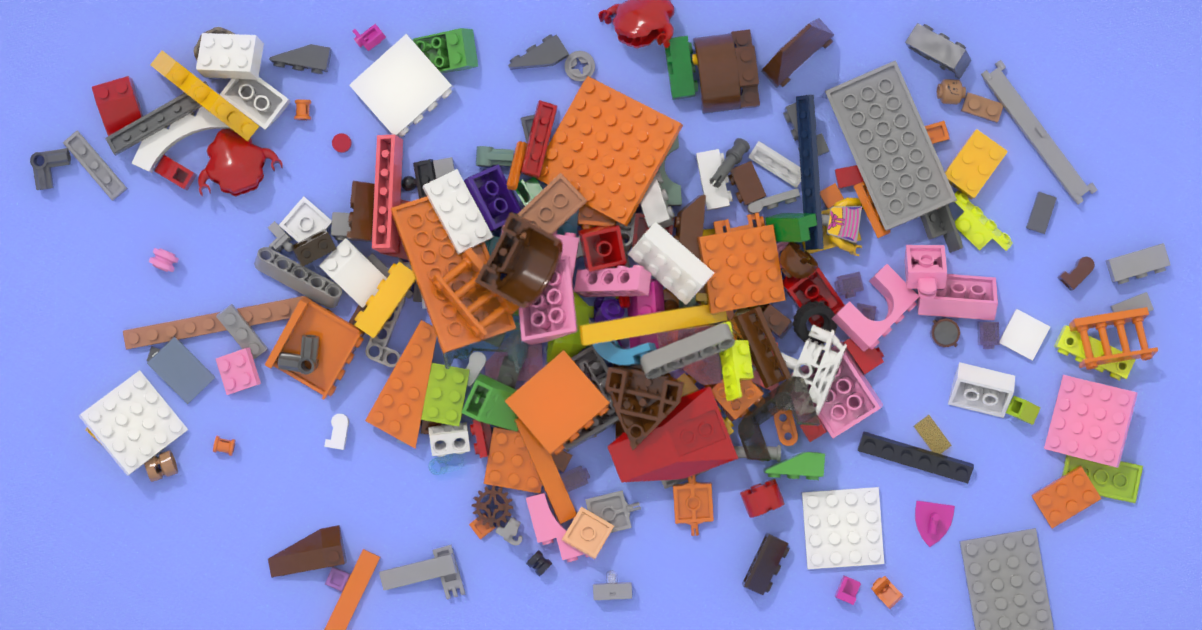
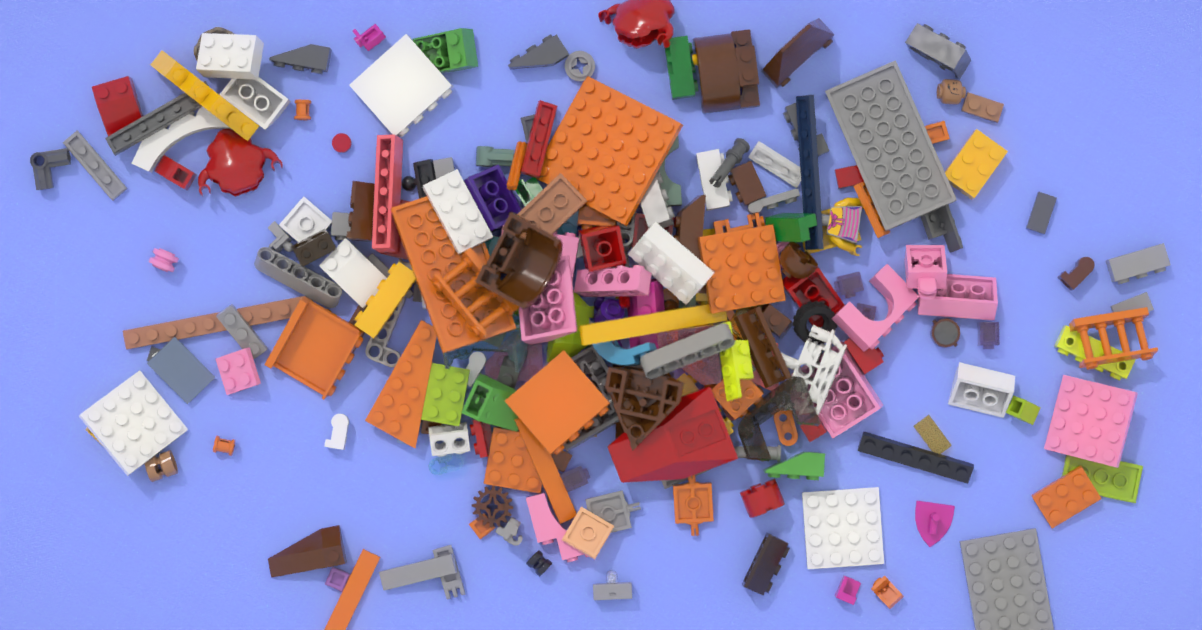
dark grey piece [278,334,320,375] -> none
orange tile [820,183,844,209] -> none
neon yellow bracket [955,191,1013,251] -> none
light grey piece [981,60,1098,205] -> none
white tile [998,309,1050,361] -> none

